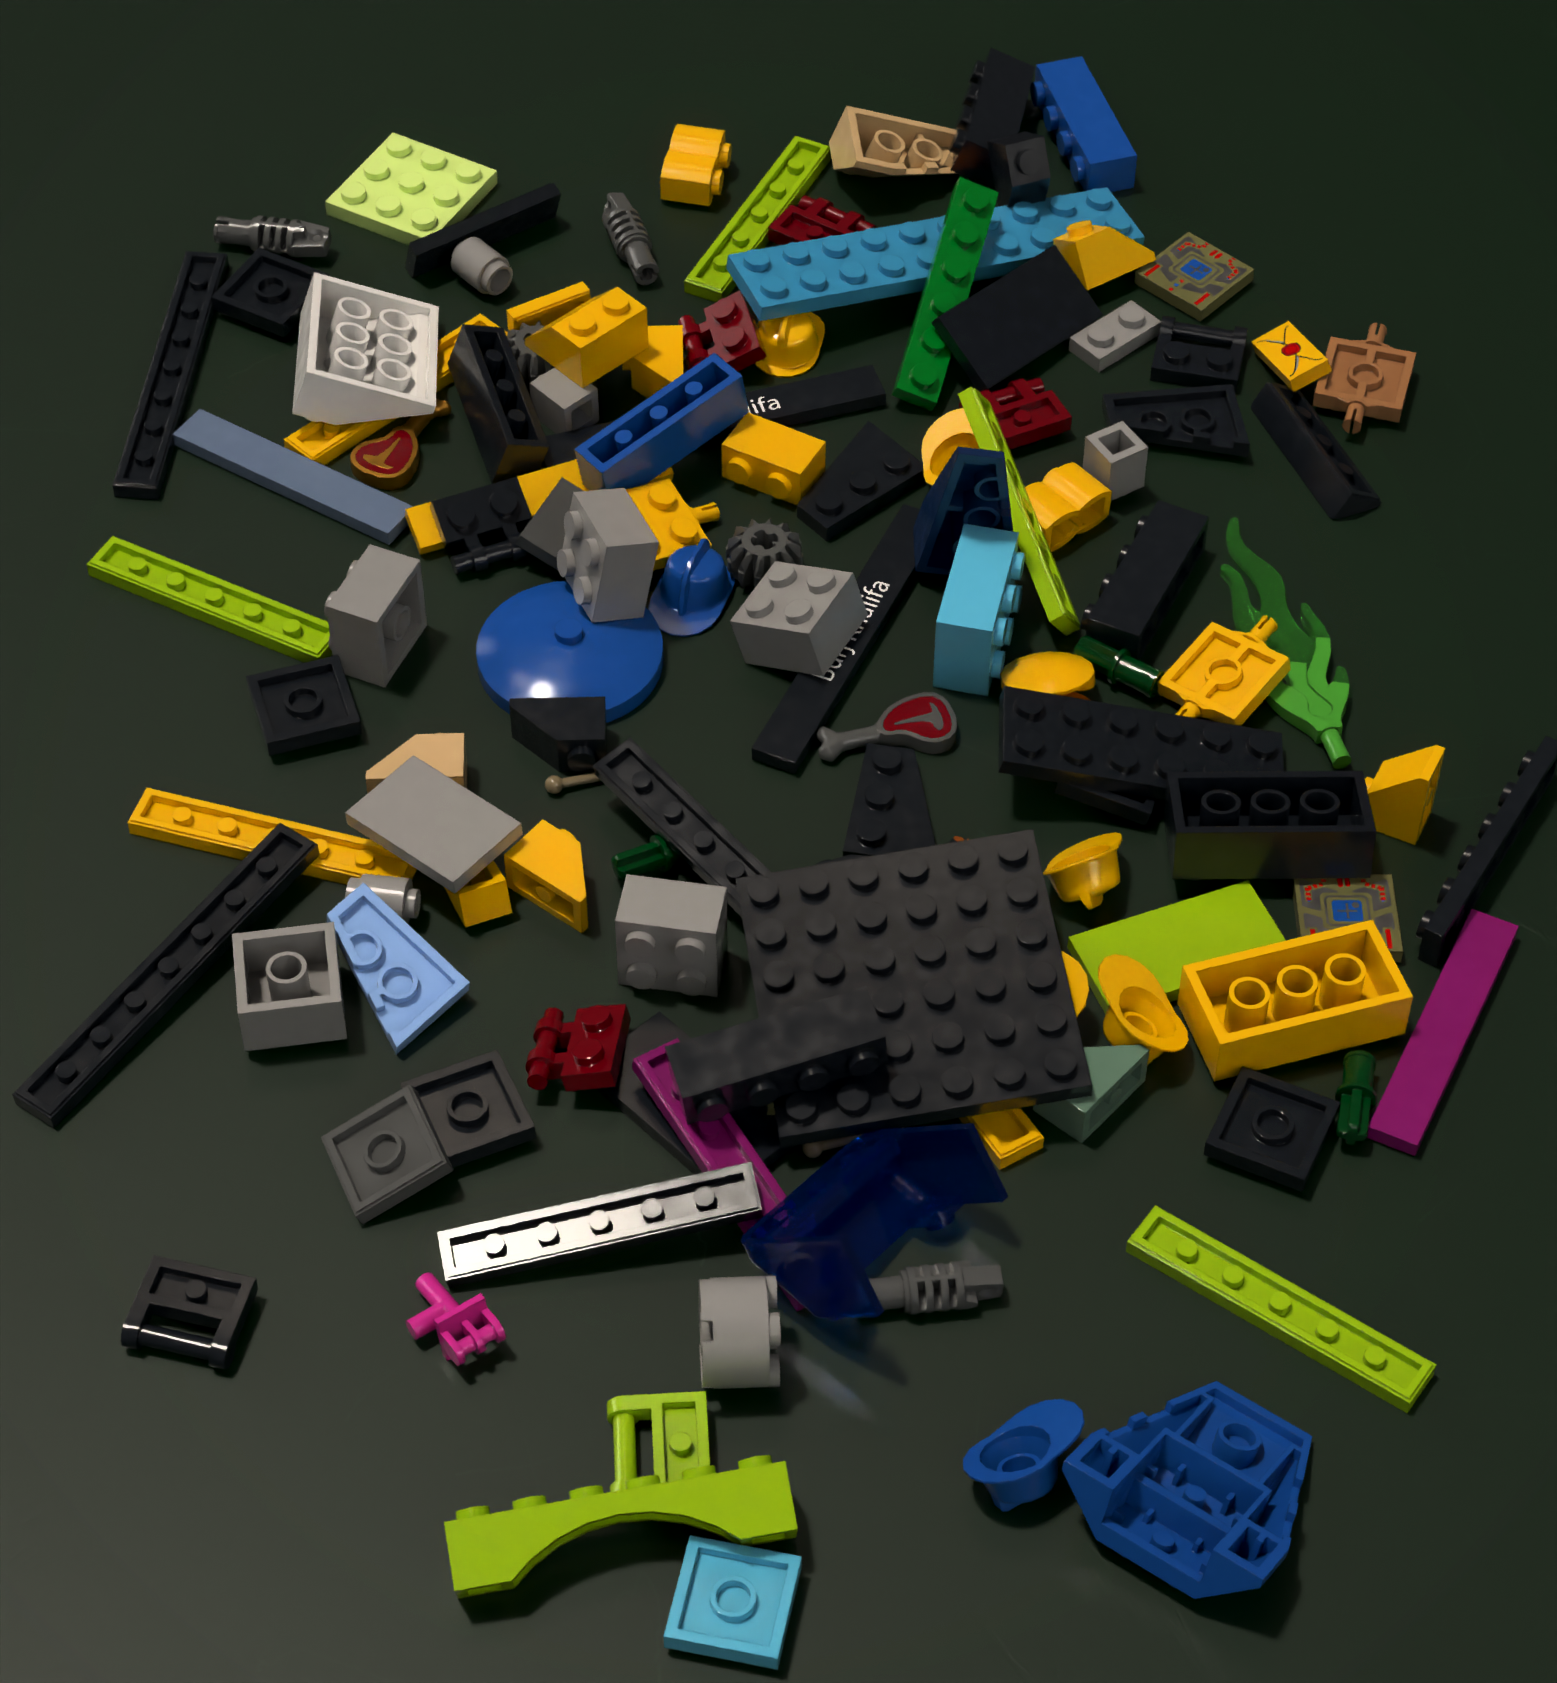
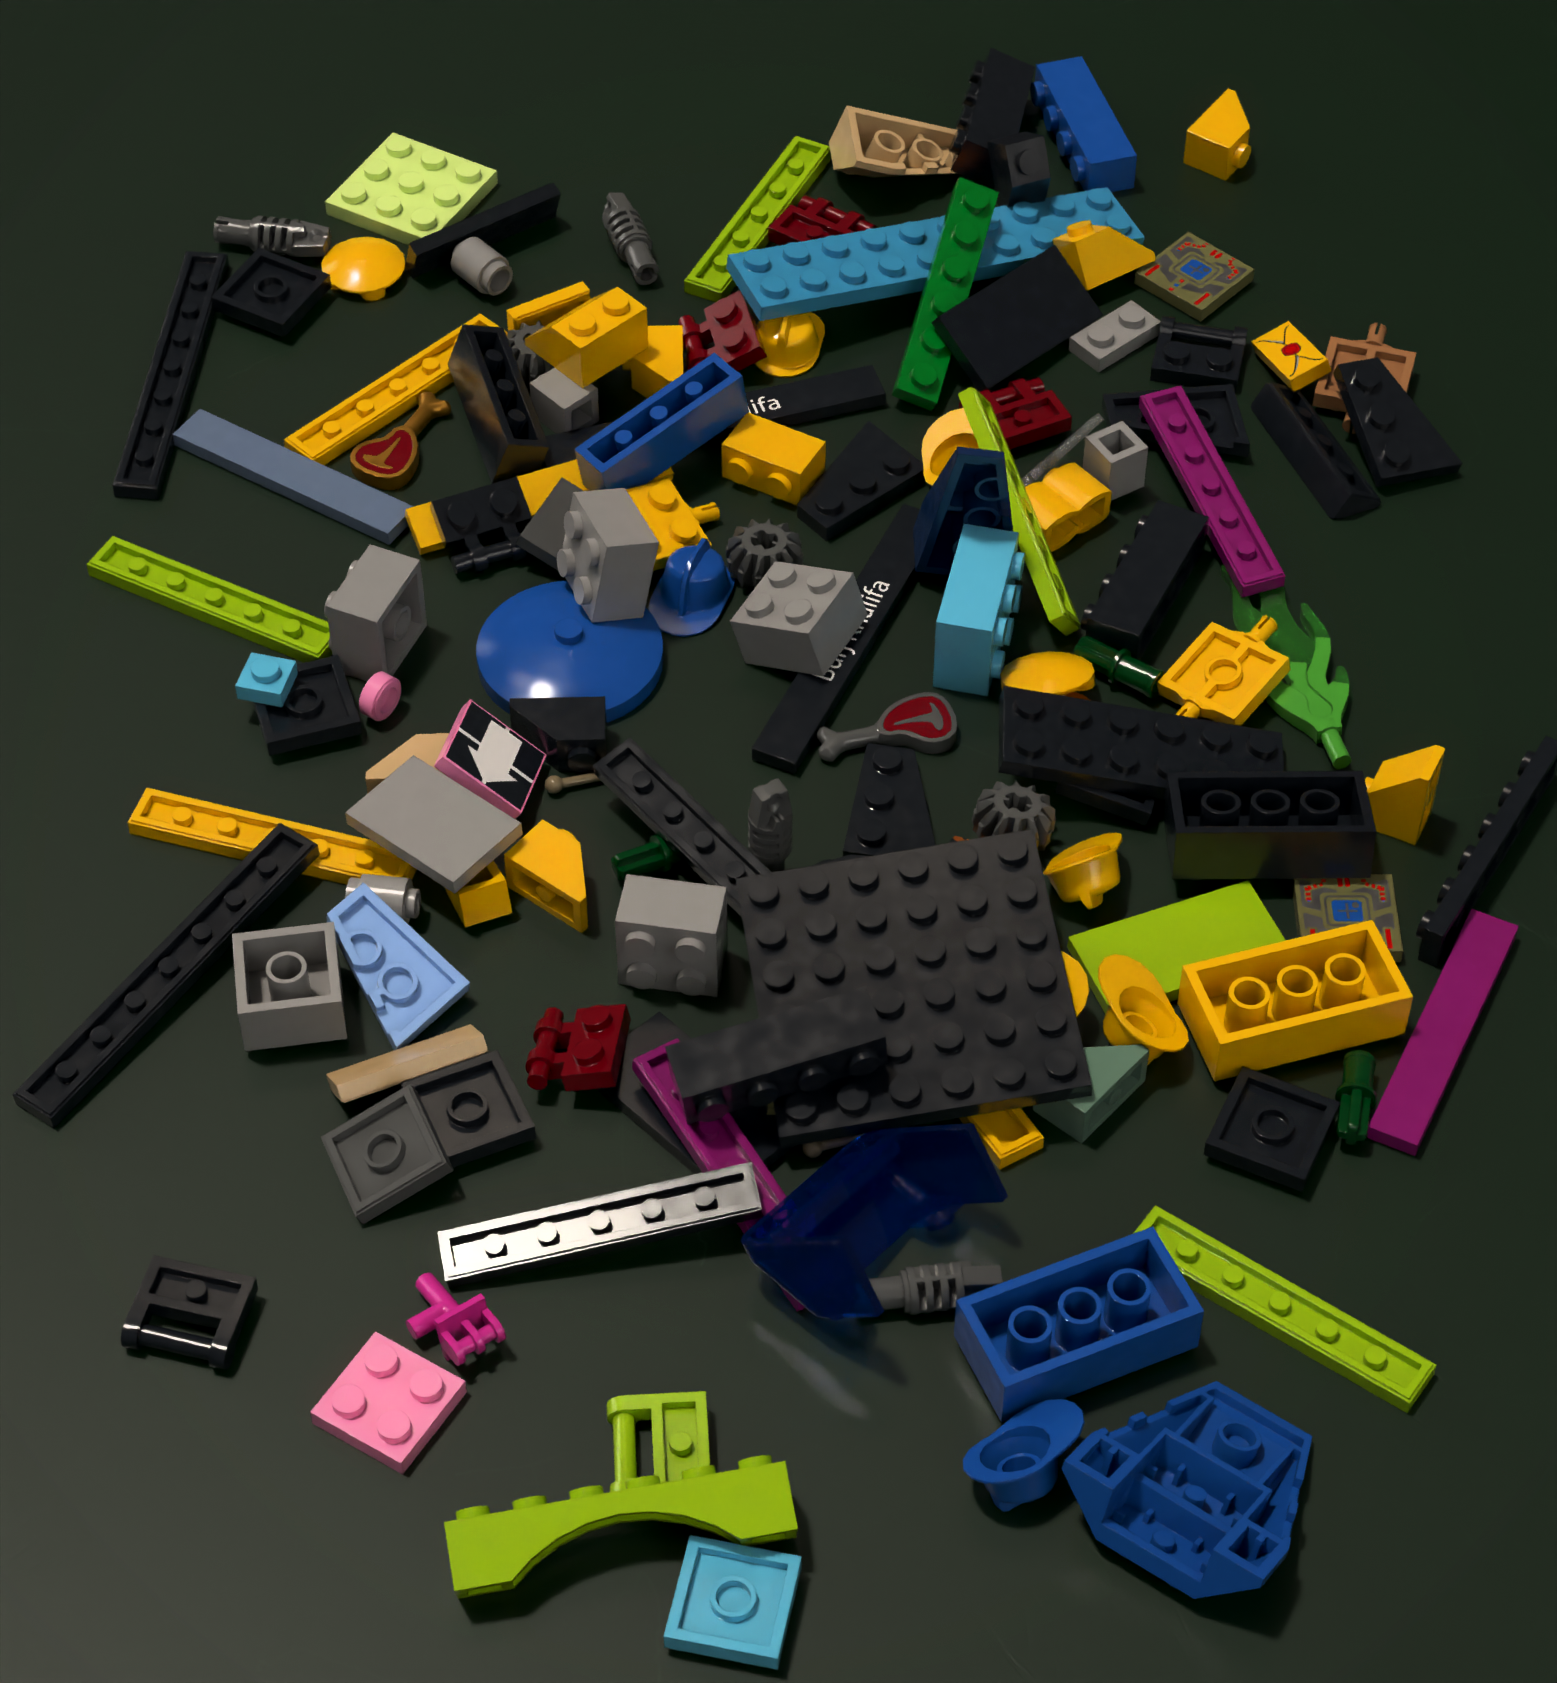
white slope [292,272,439,425] -> none
yellow brick [660,124,732,206] -> none
light grey brick [698,1275,781,1389] -> none
none -> medium azure plate [235,652,298,707]
none -> bright pink plate [310,1331,467,1475]
none -> yellow dish [321,237,406,301]
none -> tan tile [326,1024,488,1103]
none -> bright pink tile [359,671,402,721]
none -> tile [434,699,547,819]
none -> dark grey hinge [748,778,793,872]
none -> blue brick [954,1226,1204,1423]
none -> dark grey gear [972,780,1056,851]
none -> clear piece [1022,413,1104,487]
none -> magenta tile [1139,385,1286,598]
none -> yellow slope [1183,88,1251,181]
none -> black wing [1333,357,1463,487]

